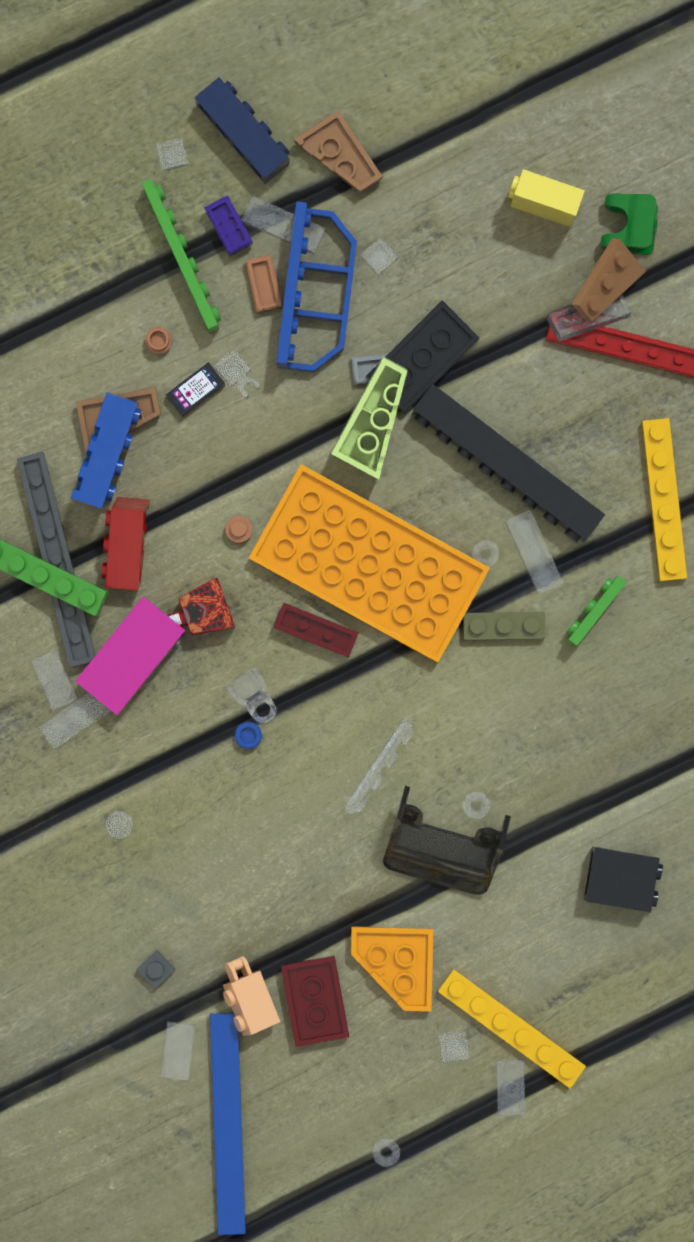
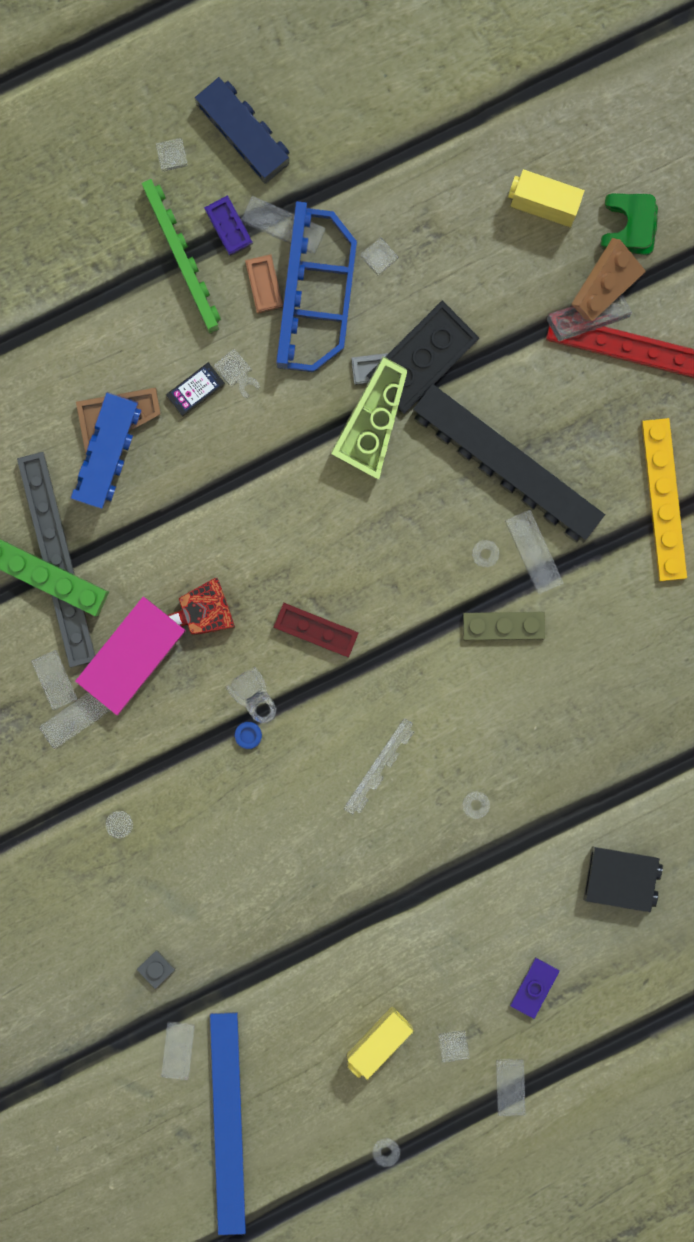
red wedge [102,497,150,591] -> none
nougat plate [145,327,172,354] -> none
light nougat brick [223,956,280,1036] -> none
nougat plate [225,516,253,543] -> none
light orange plate [249,464,490,663] -> none
dark red plate [281,955,349,1047] -> none
medium nougat wing [294,111,383,193] -> none
light orange plate [351,926,433,1012] -> none
clear smoke windscreen [383,786,511,895] -> none
yellow plate [437,969,586,1089] -> none
bright green plate [566,575,627,647] -> none
none -> light yellow brick [347,1006,413,1080]
none -> dark purple plate [510,957,560,1019]

